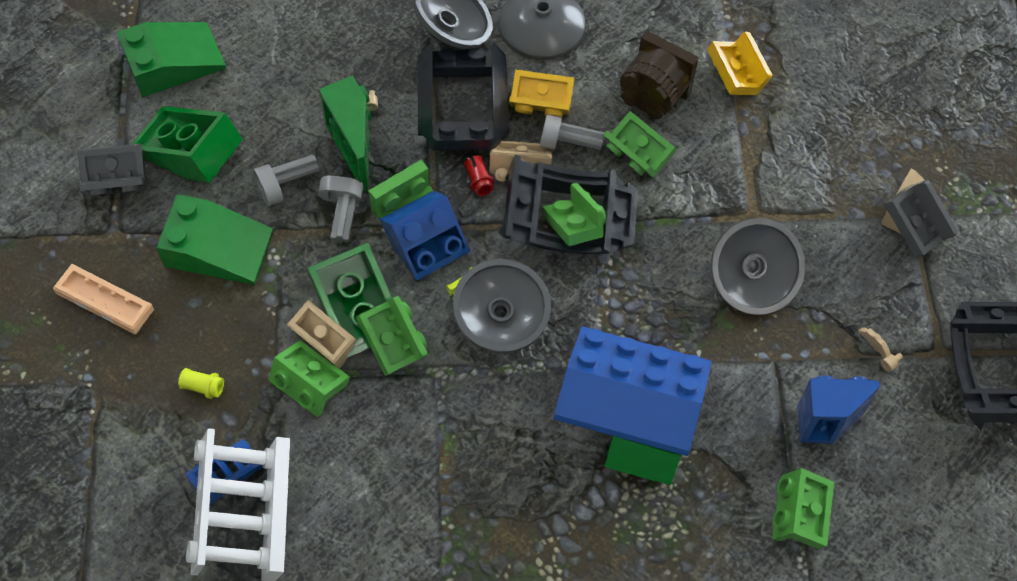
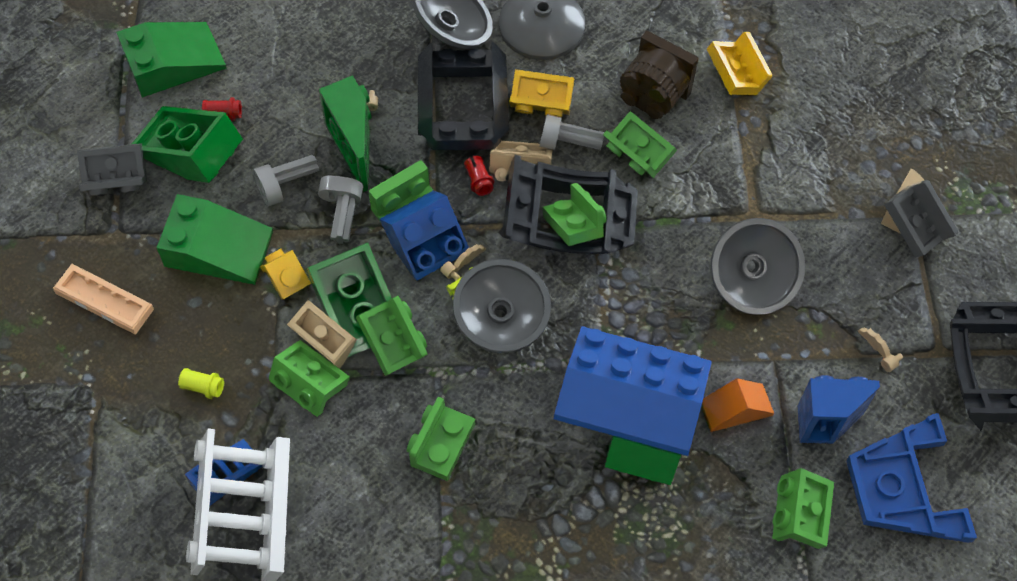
none -> red pin [202,97,242,121]
none -> yellow bracket [260,248,311,300]
none -> bright green bracket [407,397,475,481]
none -> tan piece [440,244,486,281]
none -> orange slope [701,378,774,432]
none -> blue wing [846,413,977,543]

